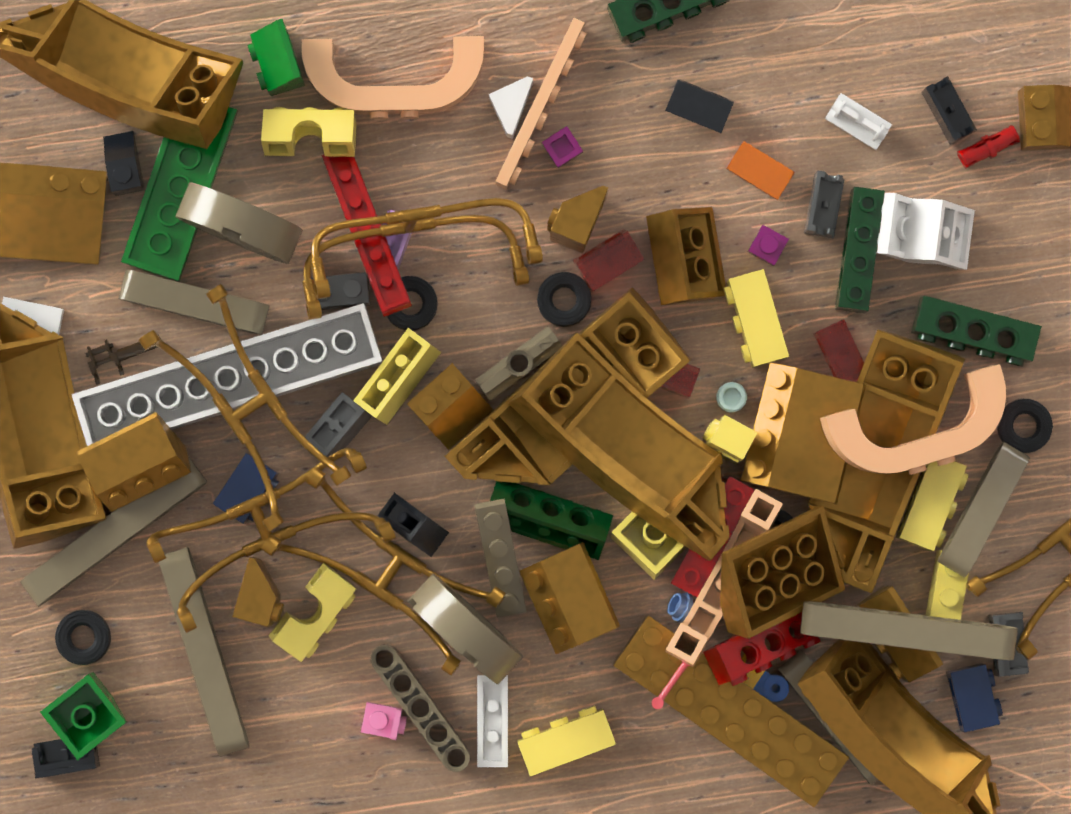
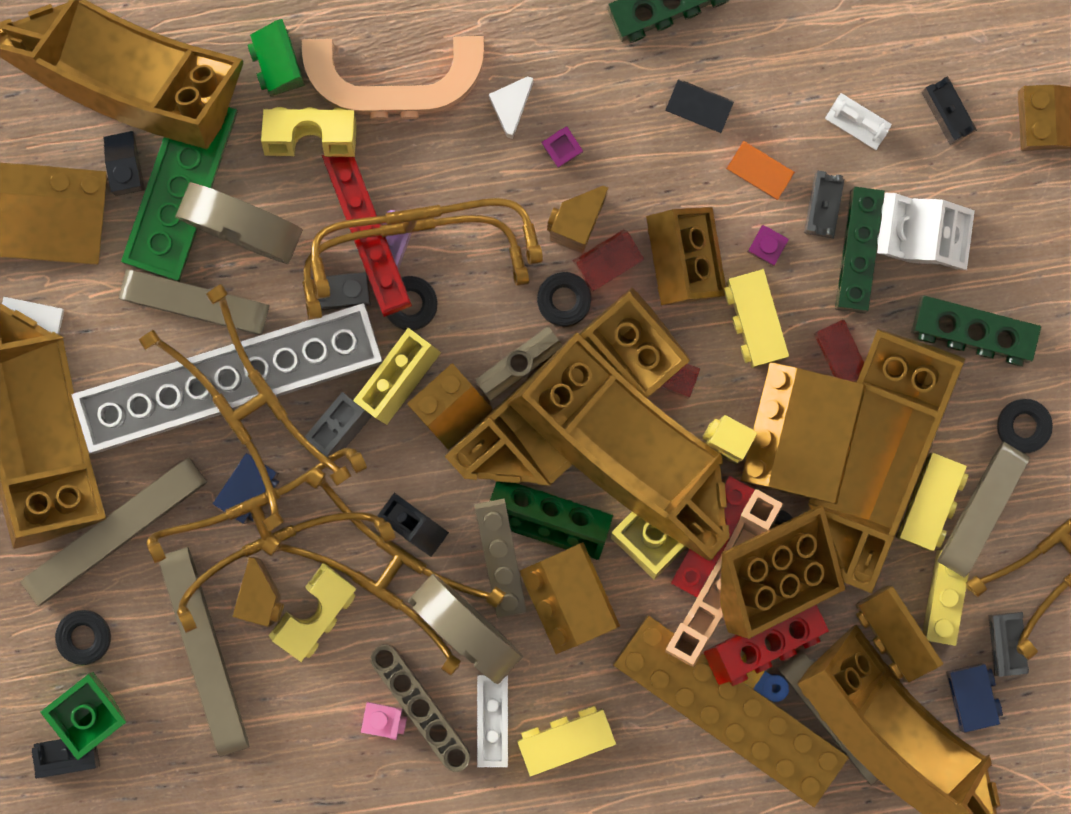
pearl gold slope [76,412,191,512] -> none
dark brown piece [85,334,161,385] -> none
light nougat plate [496,18,587,190] -> none
coral hinge [652,661,690,709] -> none
medium blue plate [667,592,694,622] -> none
light aqua tile [716,382,747,413] -> none
dark tan beam [800,601,1018,660] -> none
light nougat arch [820,364,1006,475] -> none
red pin [957,125,1020,169] -> none

